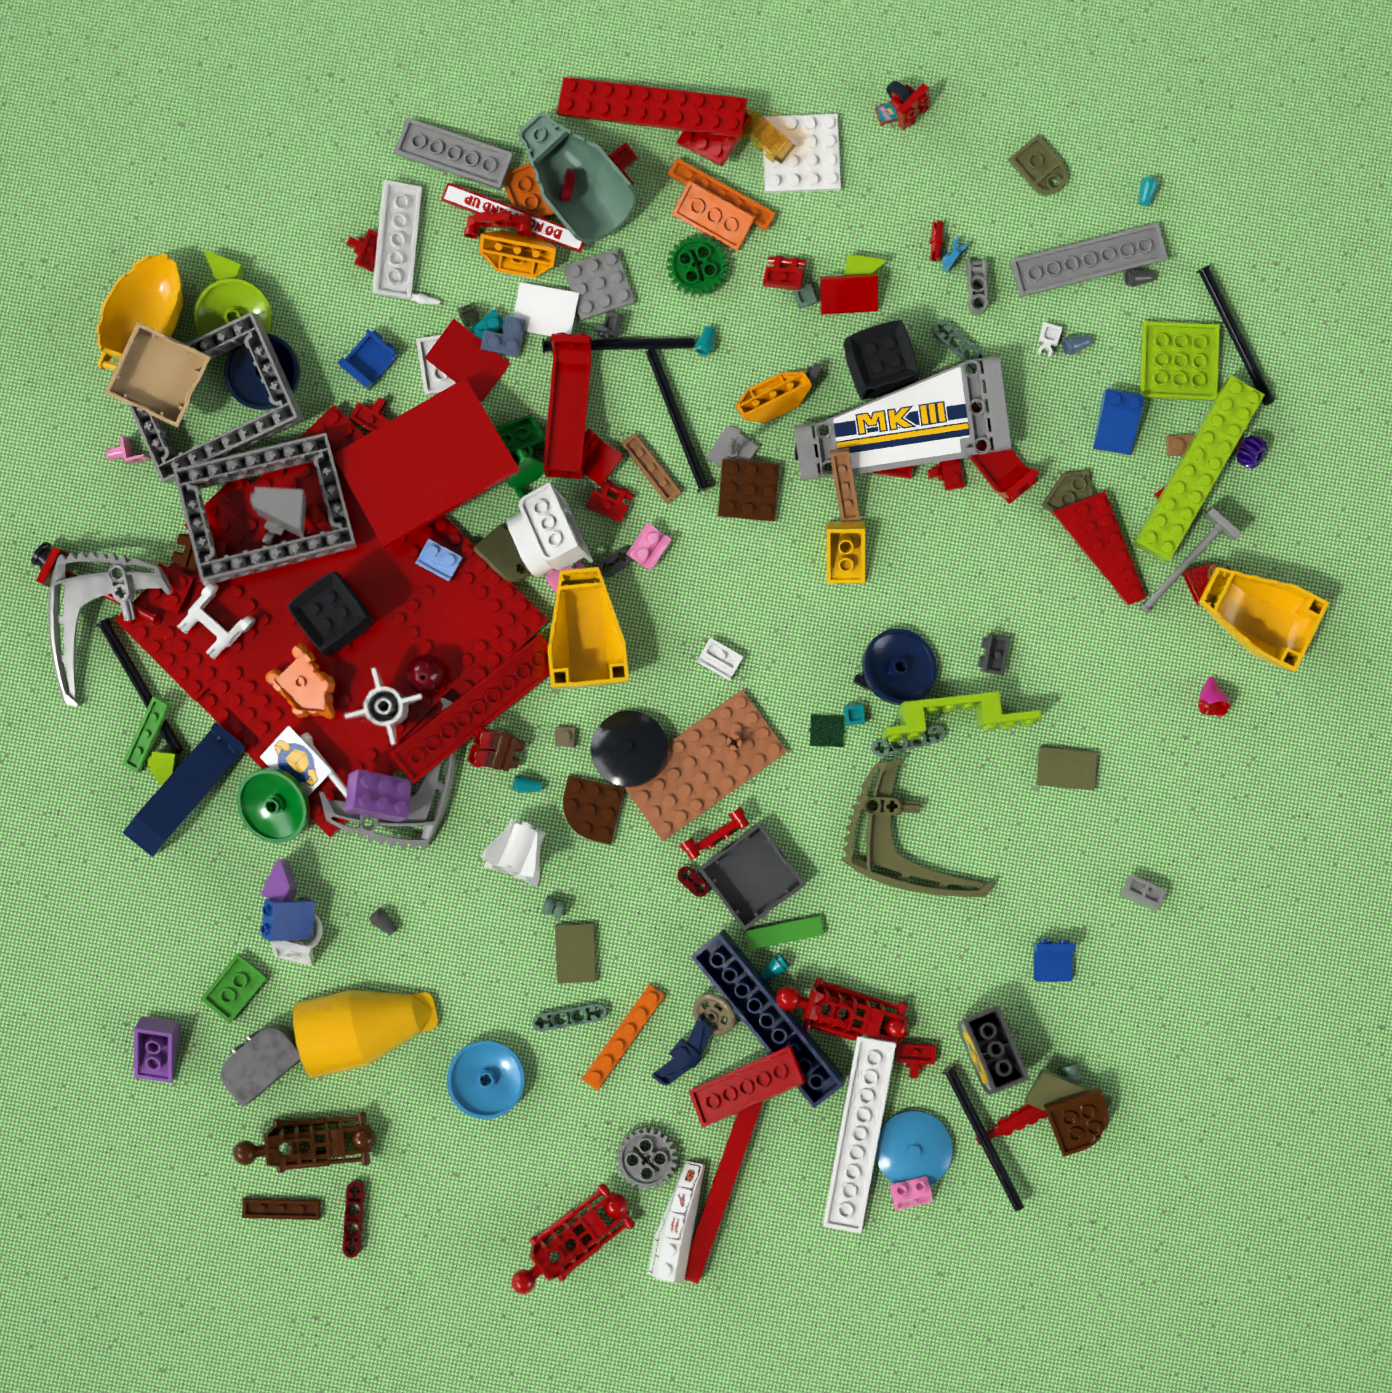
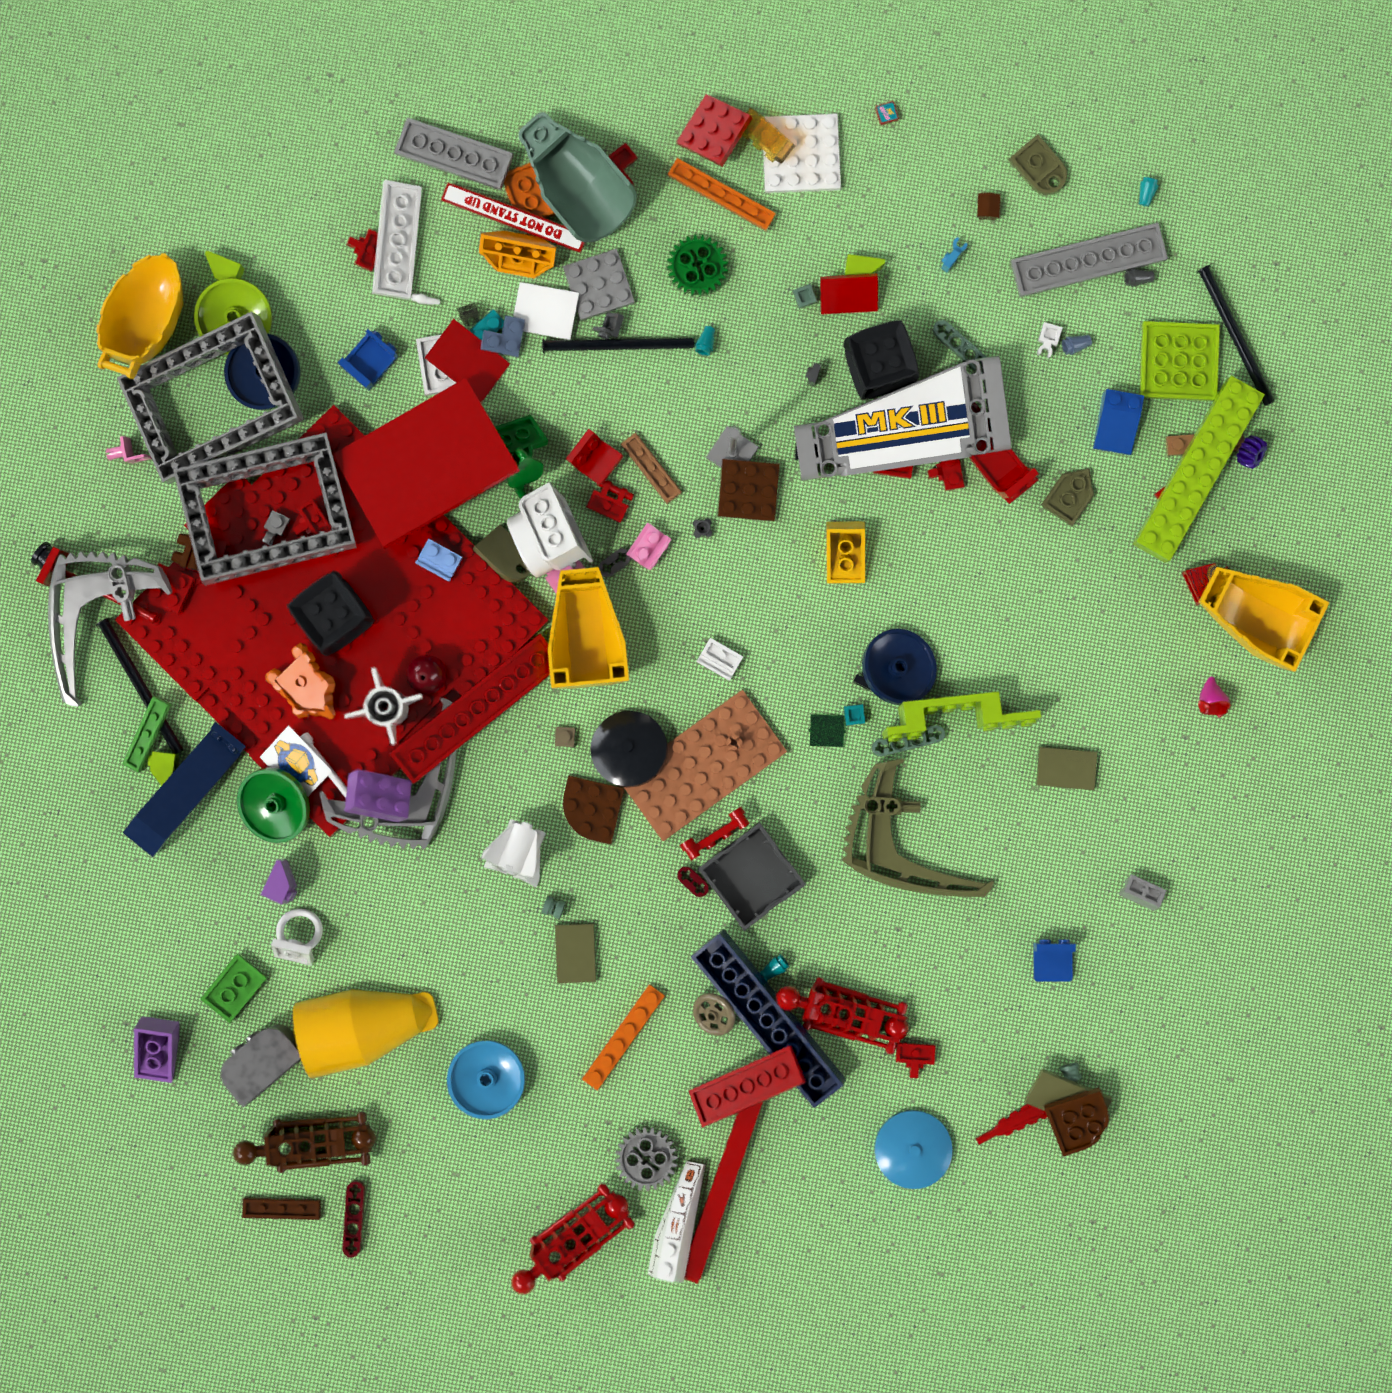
tan tile [104,321,211,428] -> none
white connector [177,583,256,660] -> none
light grey slope [251,487,306,537] -> none
blue panel [260,897,316,941] -> none
red hinge [349,397,390,432] -> none
dark grey cone [369,908,398,936] -> none
red plate [464,211,533,239] -> none
hips [467,726,525,772] -> none
teal cone [513,774,542,793] -> none
sand green beam [532,1003,607,1032] -> none
red panel [543,332,592,479] -> none
red plate [557,77,748,138] -> none
dark red beam [560,168,577,203] -> none
black axle [646,348,711,493] -> none
dark blue plate [651,1015,714,1086] -> none
orange tile [672,180,756,251] -> none
light orange wedge [735,371,812,423] -> none
bright green tile [745,915,824,950] -> none
red plate [763,255,807,290] -> none
white plate [823,1035,896,1233] -> none
medium nougat plate [830,448,860,522] -> none
red plate [886,81,930,131] -> none
bright pink bracket [890,1176,933,1211] -> none
red pin [929,221,945,262] -> none
black axle [942,1066,1024,1212] -> none
flat silver brick [957,1005,1030,1095] -> none
light grey piece [966,259,988,316] -> none
dark grey bracket [978,633,1010,676] -> none
red wing [1051,491,1146,605] -> none
light grey tile [1139,508,1242,614] -> none
none -> dark grey plate [693,519,712,538]
none -> reddish brown piece [977,193,1001,220]

